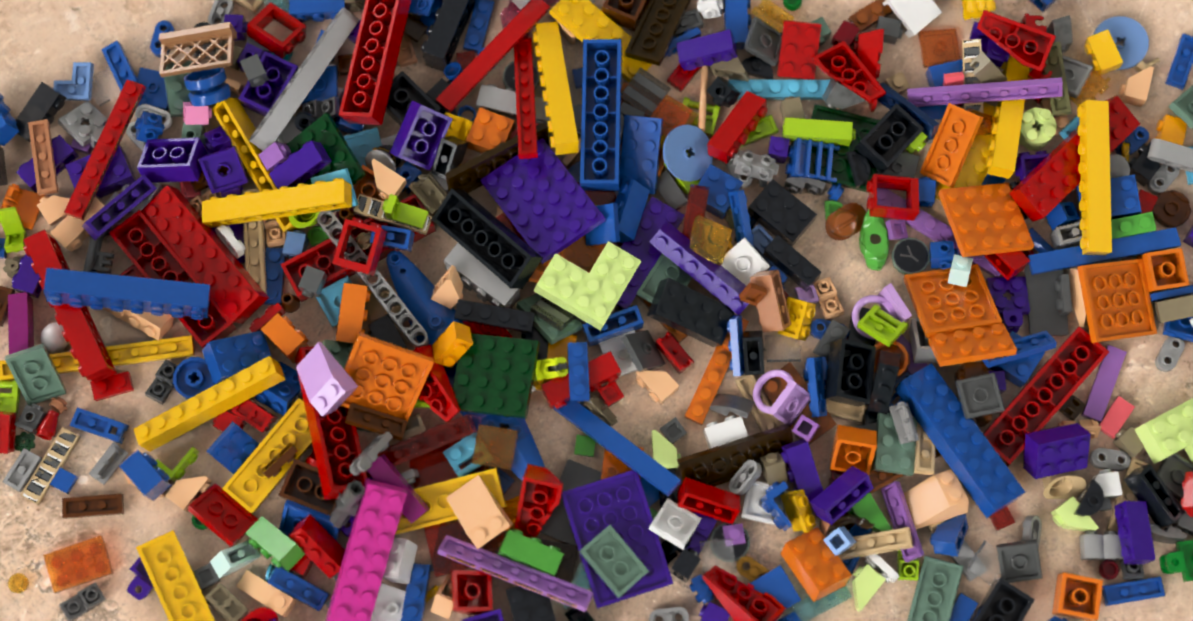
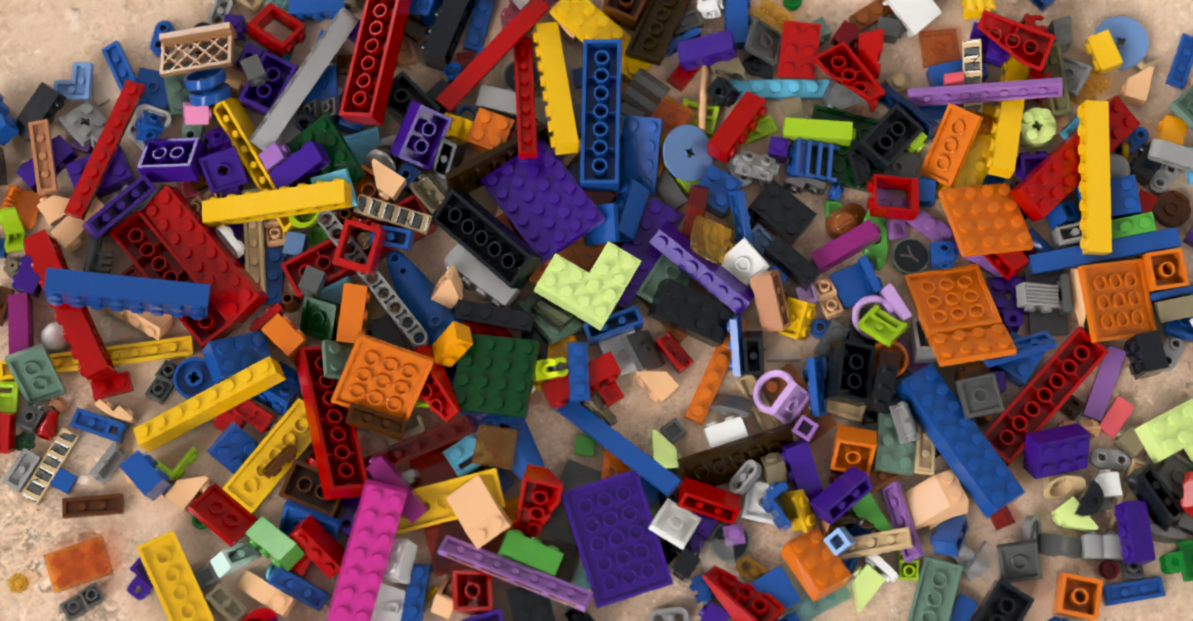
lavender slope [296,341,358,417] -> none
dark grey piece [329,480,365,528] -> none
light grey hinge [350,432,393,476] -> none
lime bracket [382,194,428,229] -> none
sand green plate [579,525,649,598] -> none
dark orange plate [739,282,767,306] -> none
light aqua brick [948,254,973,287] -> none
dark tan hinge [969,50,1008,83] -> none
none -> light nougat slope [94,399,138,424]
none -> dark green plate [300,296,341,341]
none -> magenta brick [810,219,881,274]
none -> blue bracket [830,256,883,309]
none -> light grey brick [1016,282,1060,314]
none -> dark grey slope [1038,534,1081,559]
none -> black brick [1124,330,1169,380]

